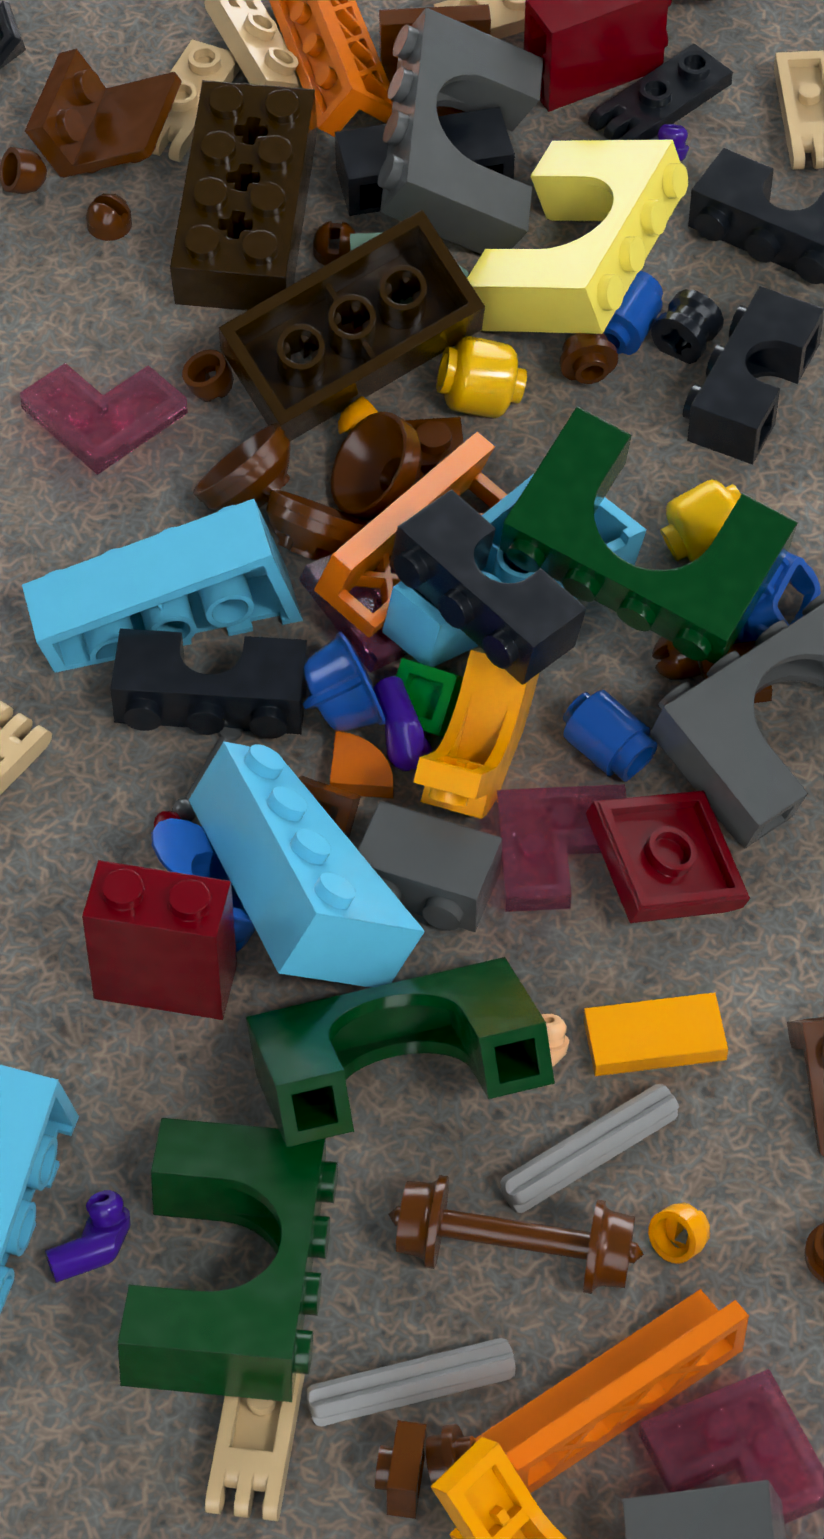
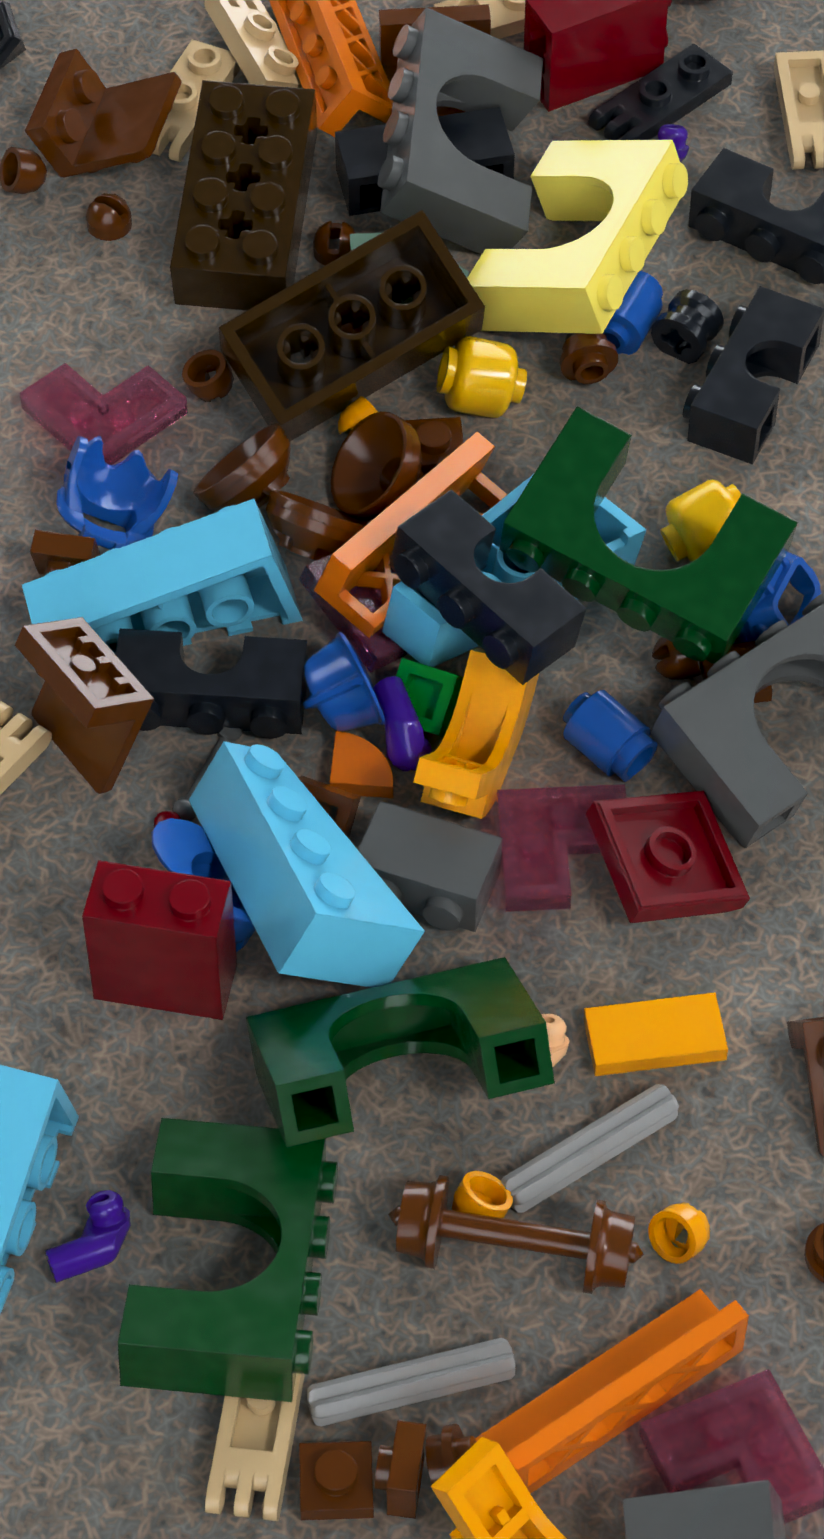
none -> reddish brown bracket [15,617,154,794]
none -> reddish brown plate [30,529,101,576]
none -> blue helmet [56,436,178,550]
none -> reddish brown plate [299,1441,374,1520]
none -> light orange hinge [452,1171,513,1218]

